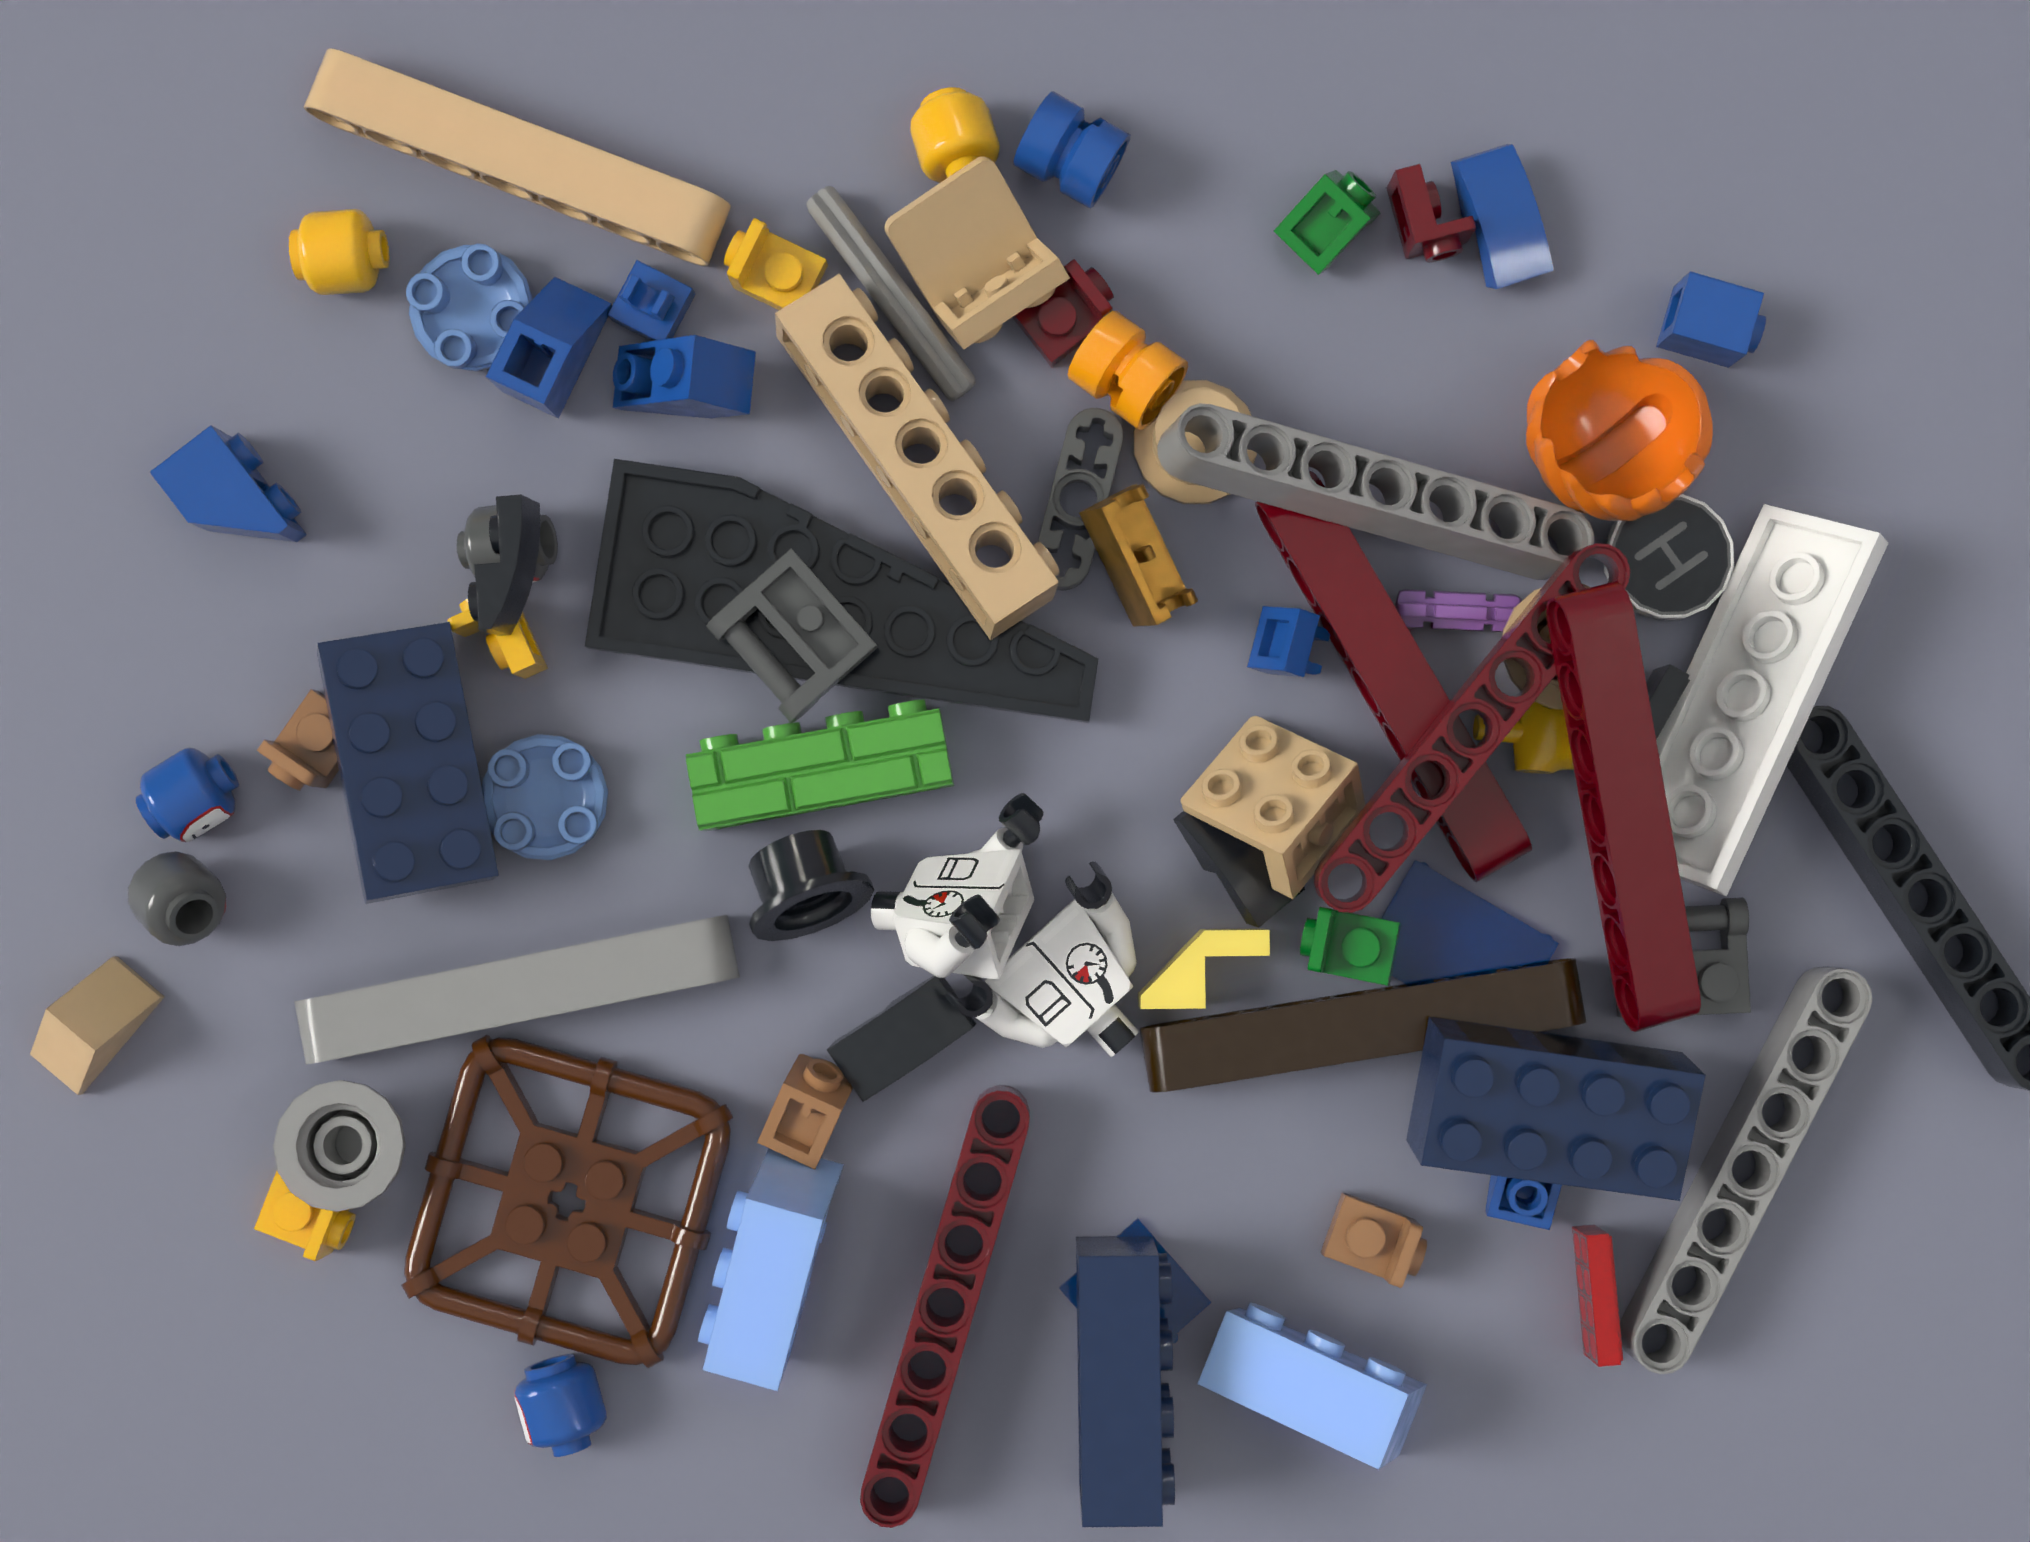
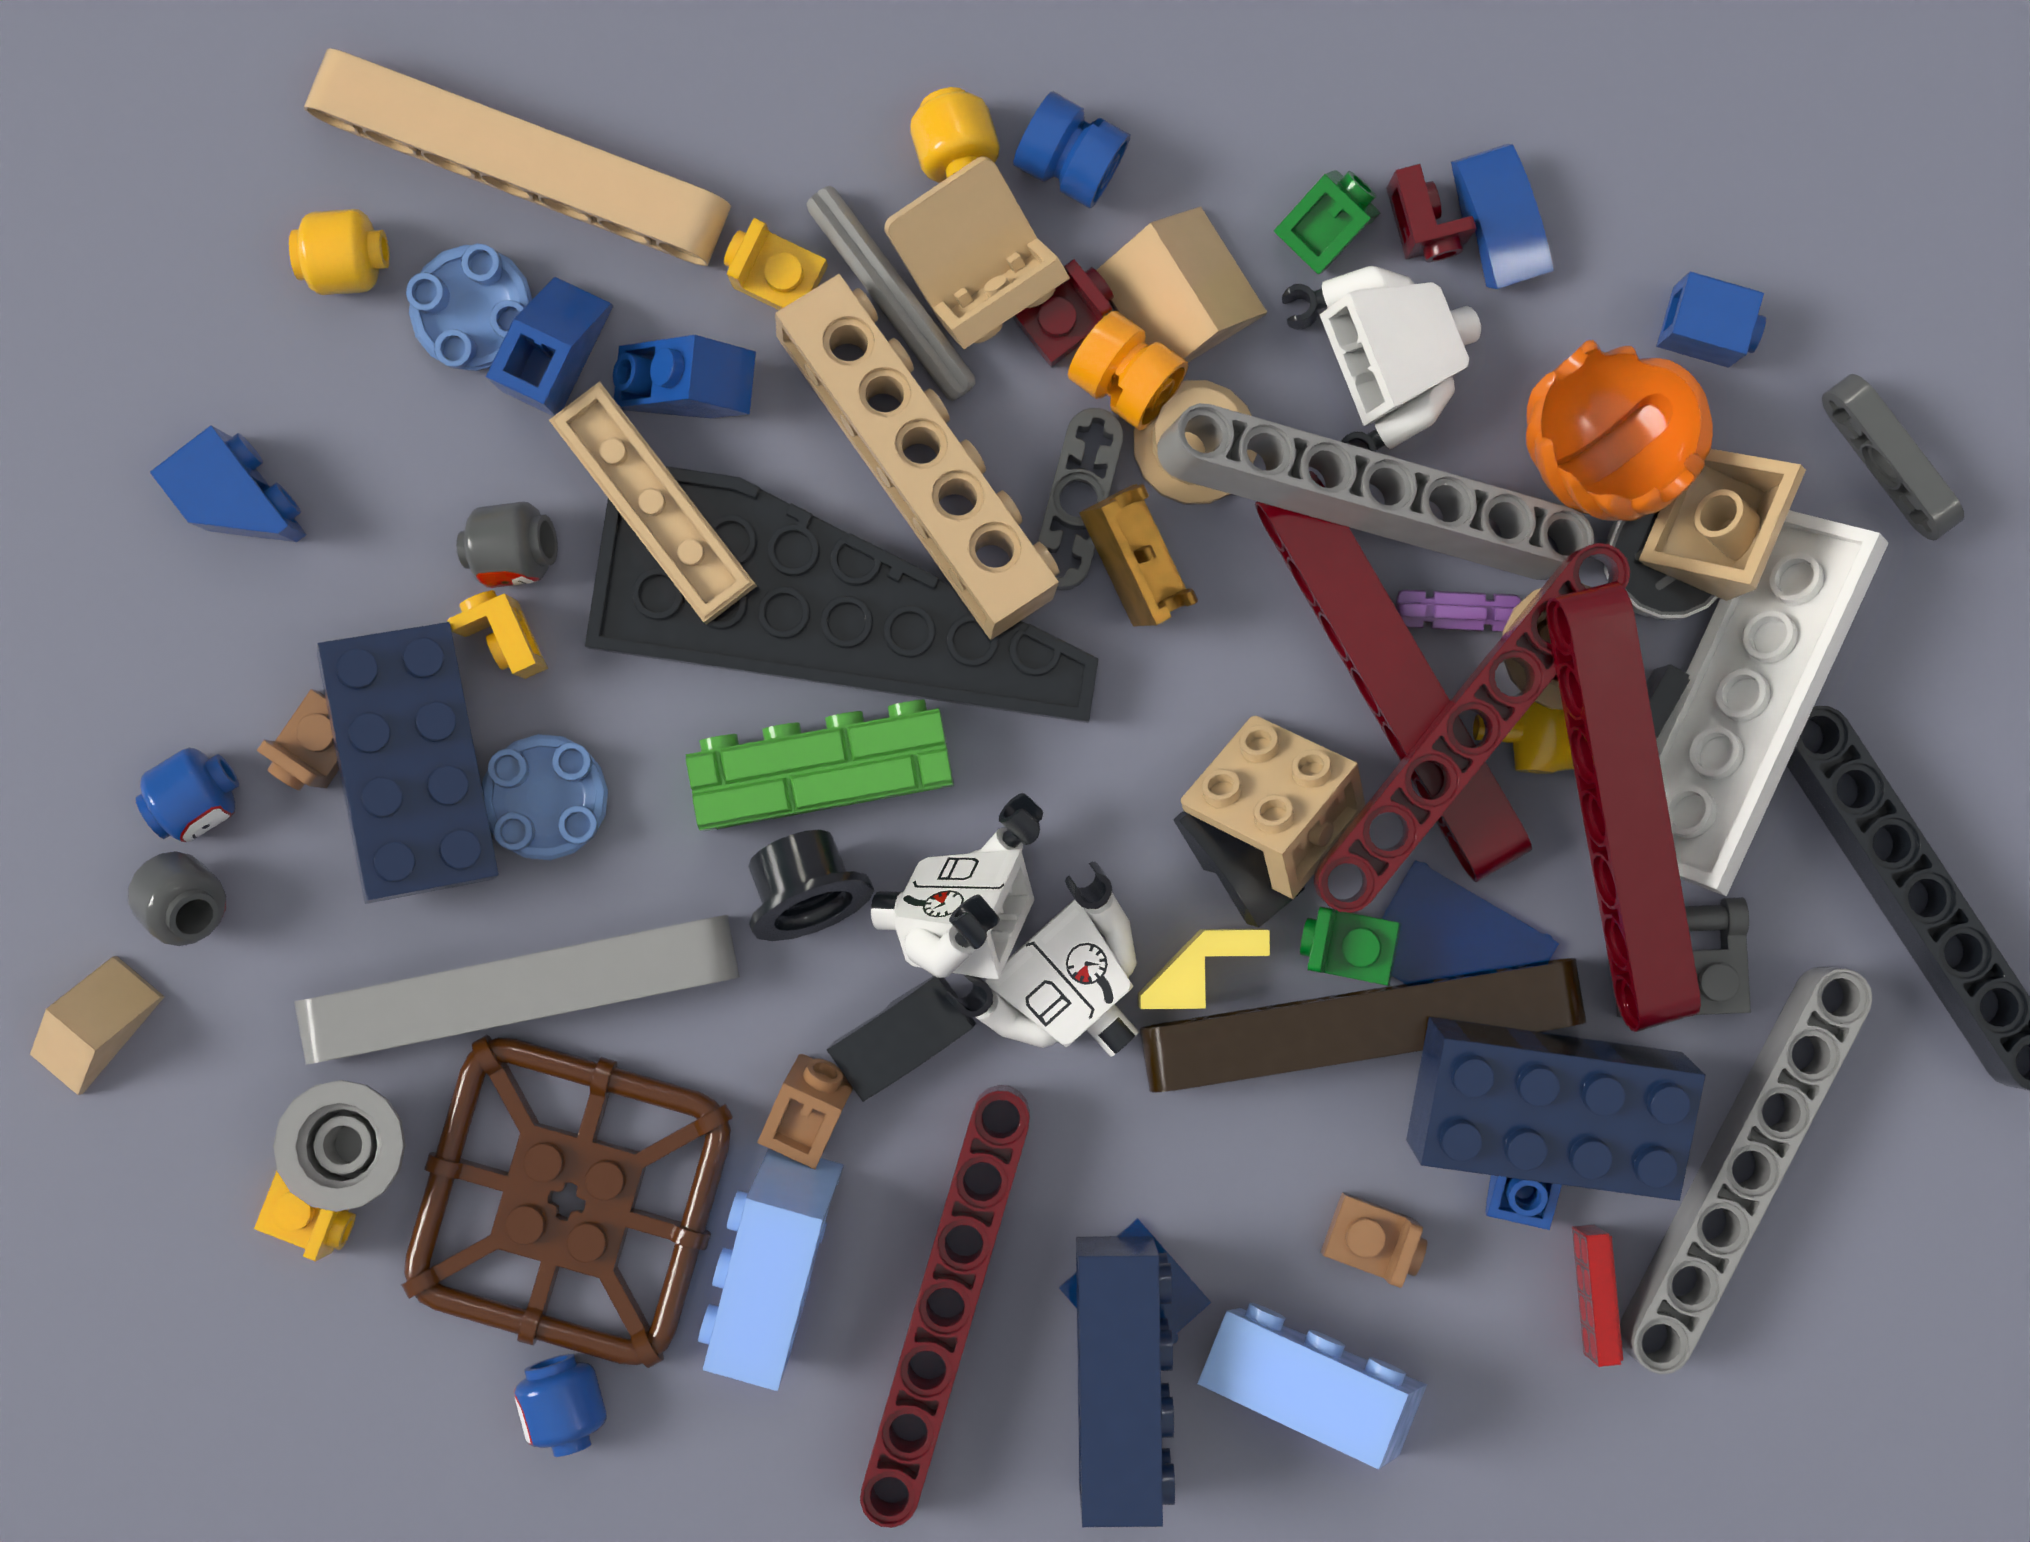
black slope [468,494,540,636] -> none
blue tile [608,260,696,341] -> none
dark grey plate [706,548,878,723] -> none
blue tile [1247,606,1330,677] -> none
none -> tan tile [549,381,757,625]
none -> tan slope [1096,206,1267,363]
none -> white torso [1282,266,1481,452]
none -> tan slope [1639,449,1806,601]
none -> dark grey beam [1822,374,1964,541]

